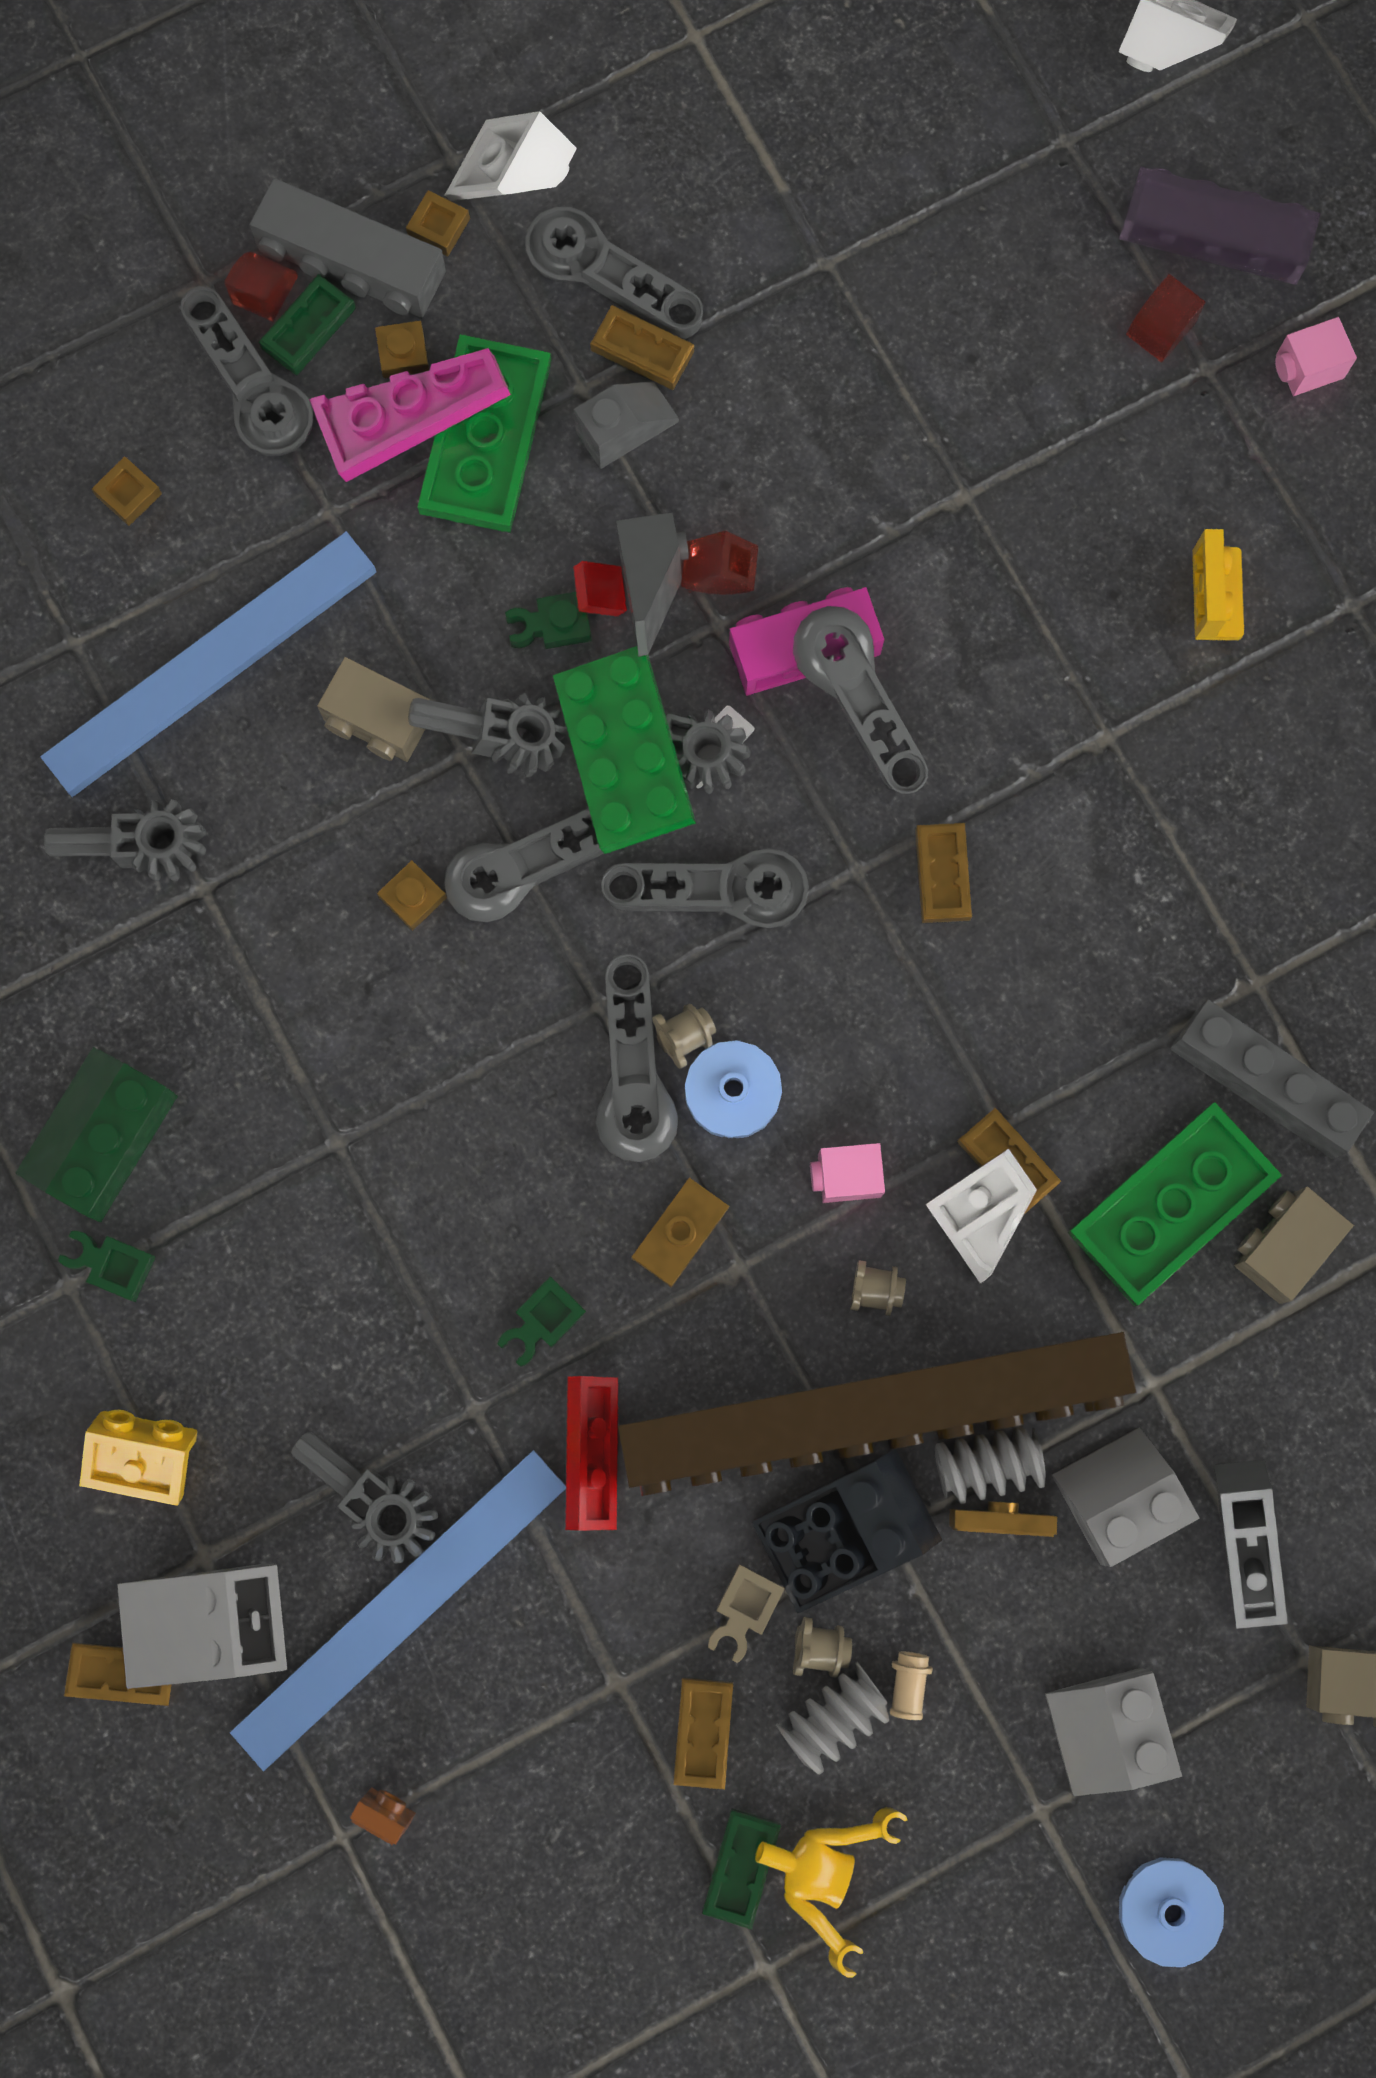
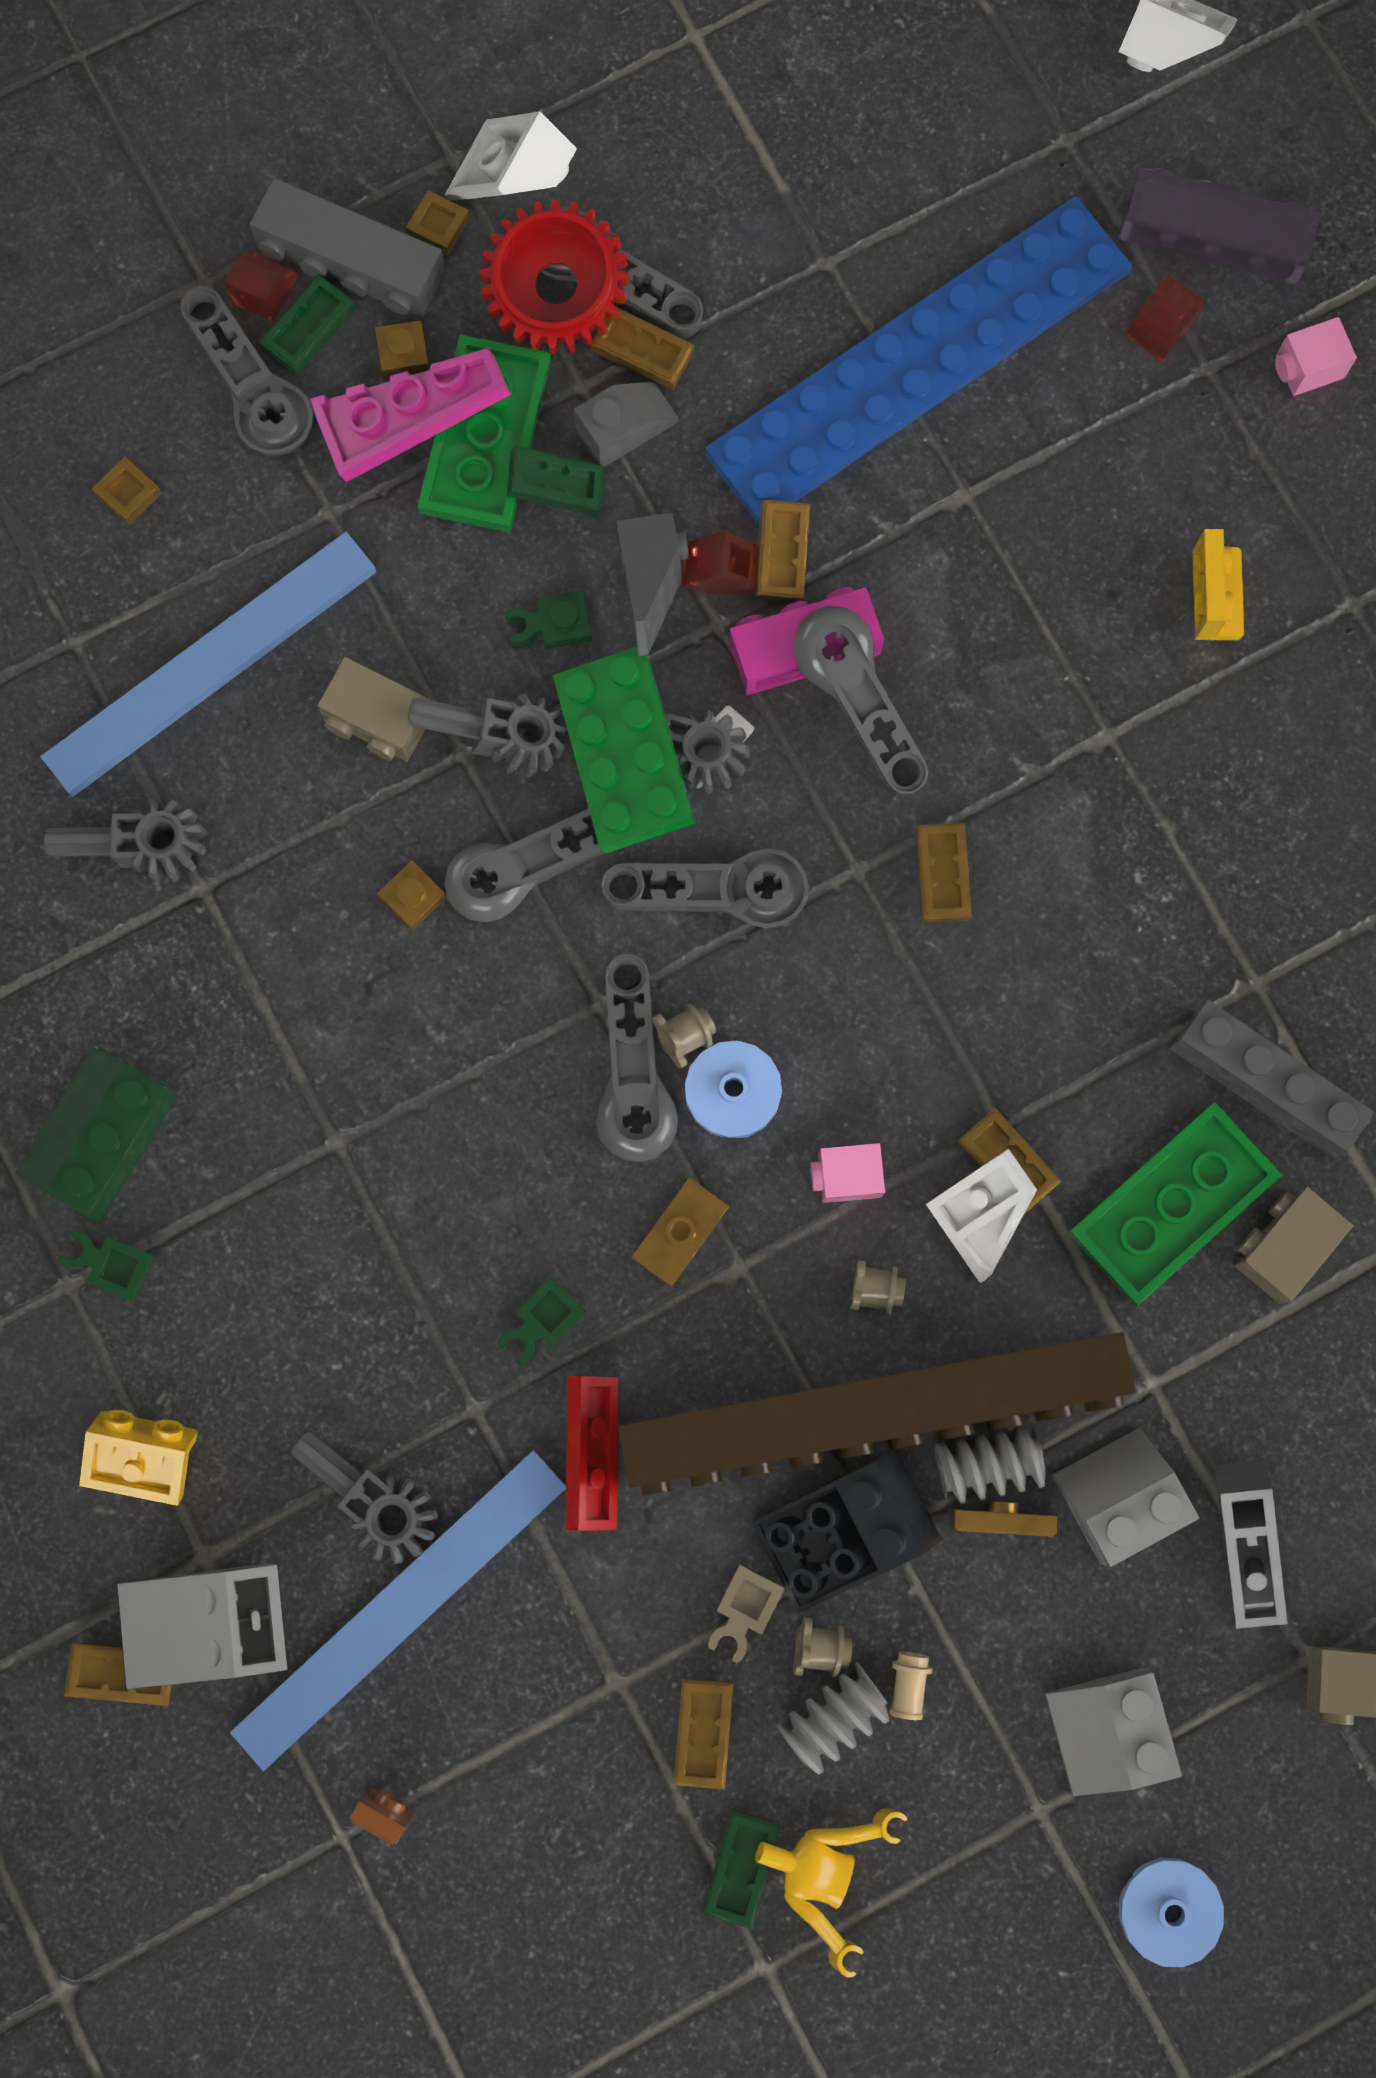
red tile [573,561,627,617] -> none
none -> red gear [480,200,629,355]
none -> dark green plate [507,446,604,516]
none -> blue plate [705,196,1132,526]
none -> pearl gold plate [755,500,810,601]

